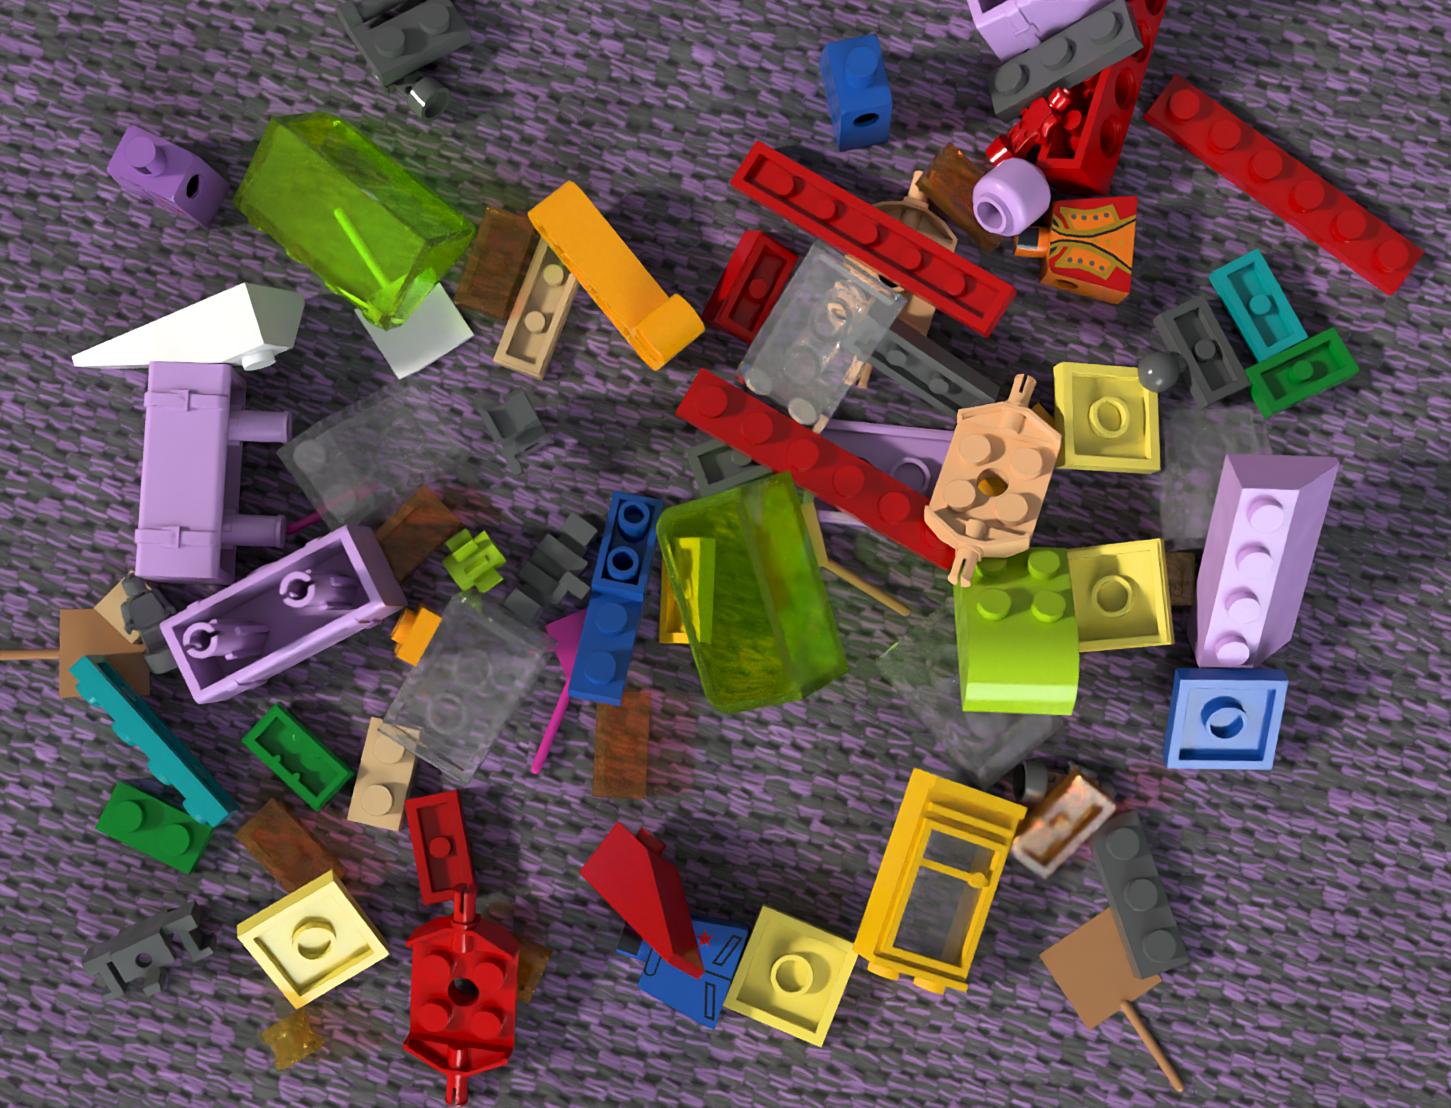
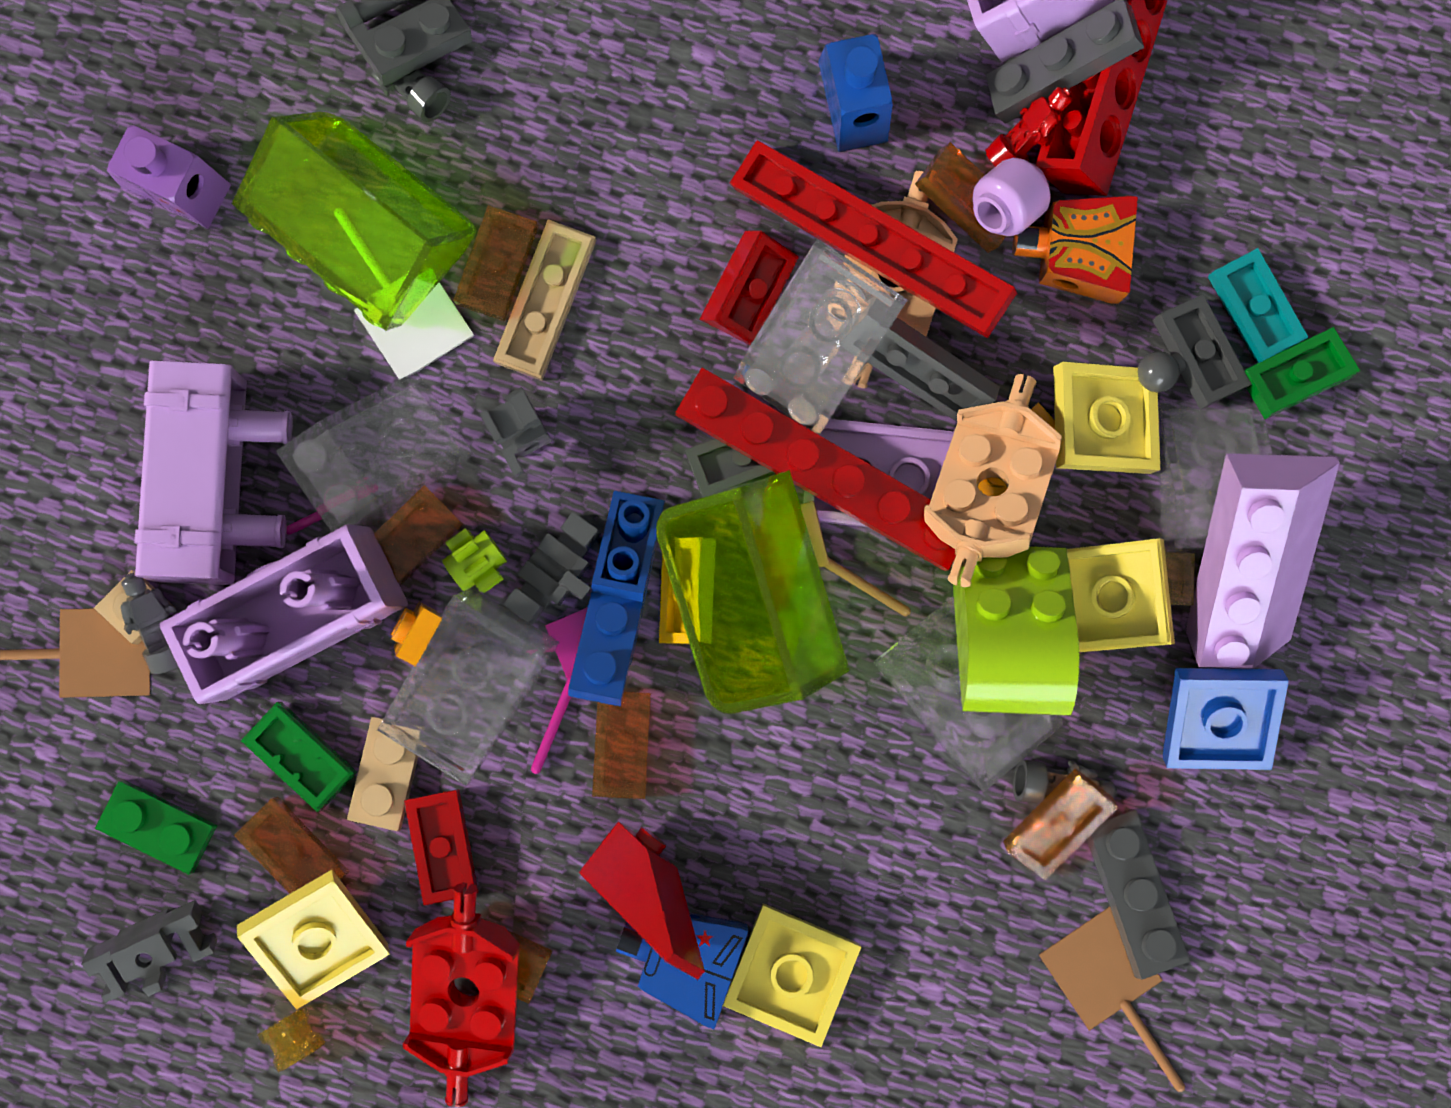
teal plate [68,655,241,828] -> none
white wedge [72,282,305,371] -> none
light orange beam [527,180,705,371] -> none
yellow door [852,768,1027,995] -> none
red plate [1143,73,1424,296] -> none

